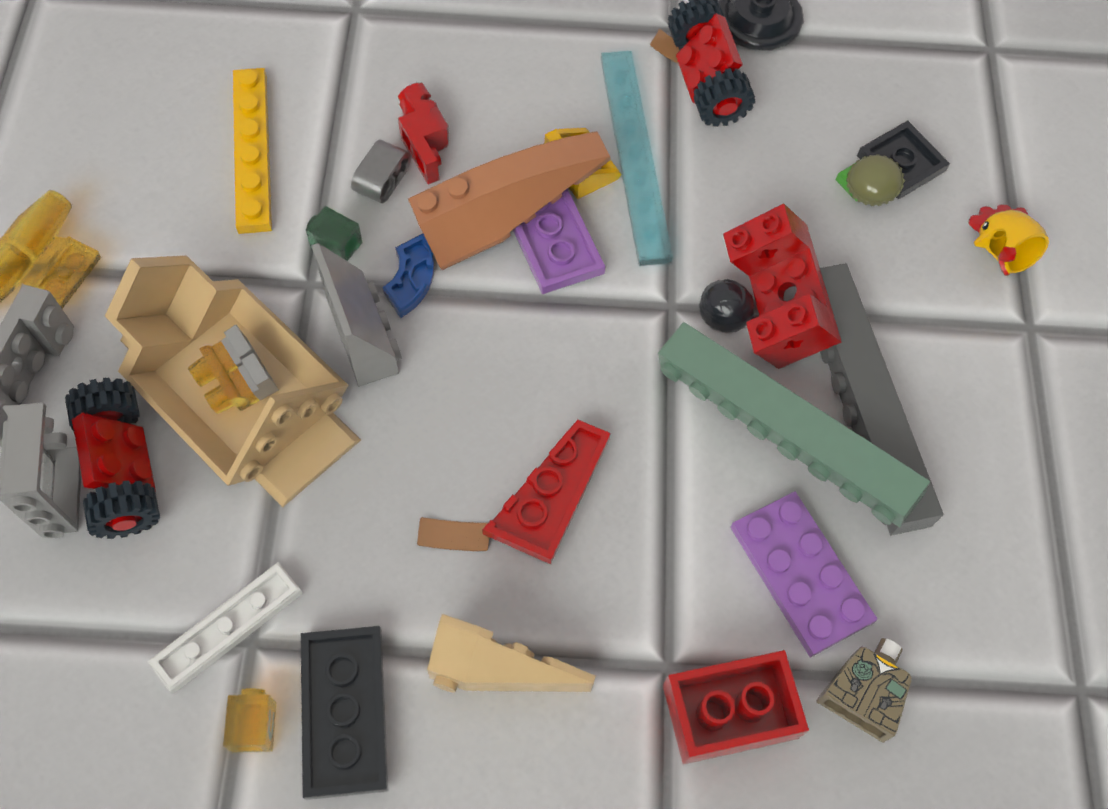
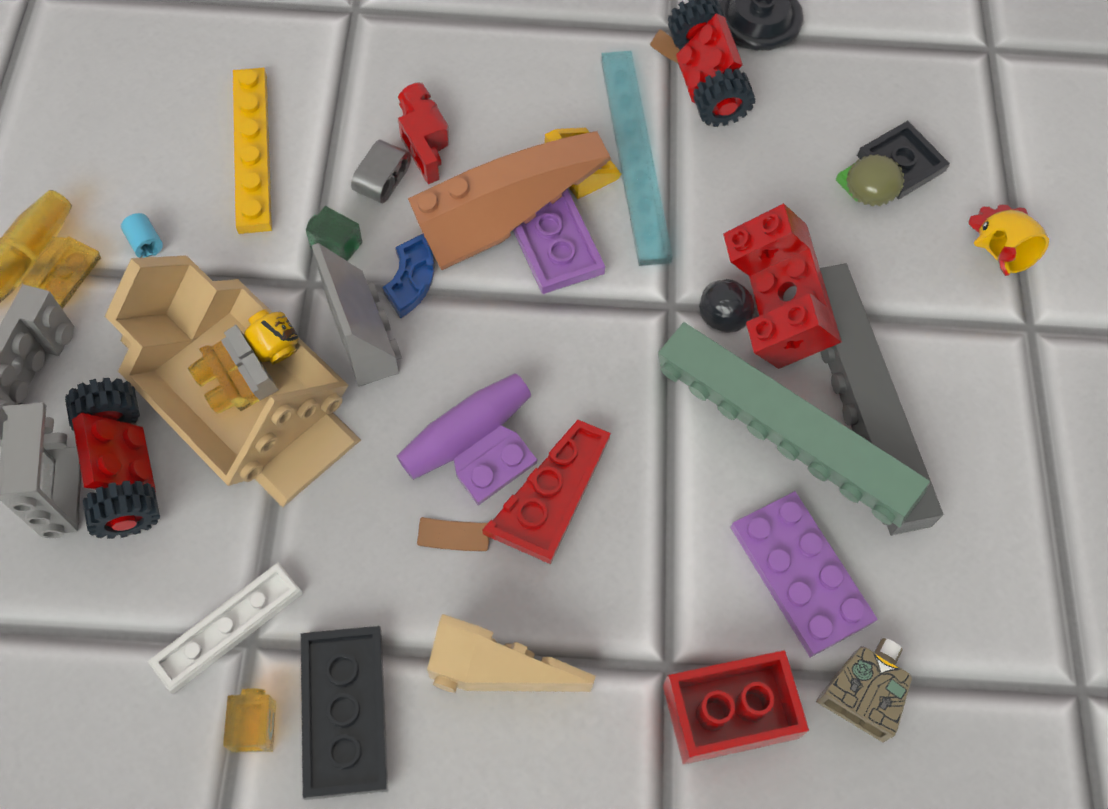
none -> medium azure piece [121,213,163,258]
none -> yellow head [244,309,299,365]
none -> medium lavender plate [397,373,537,506]

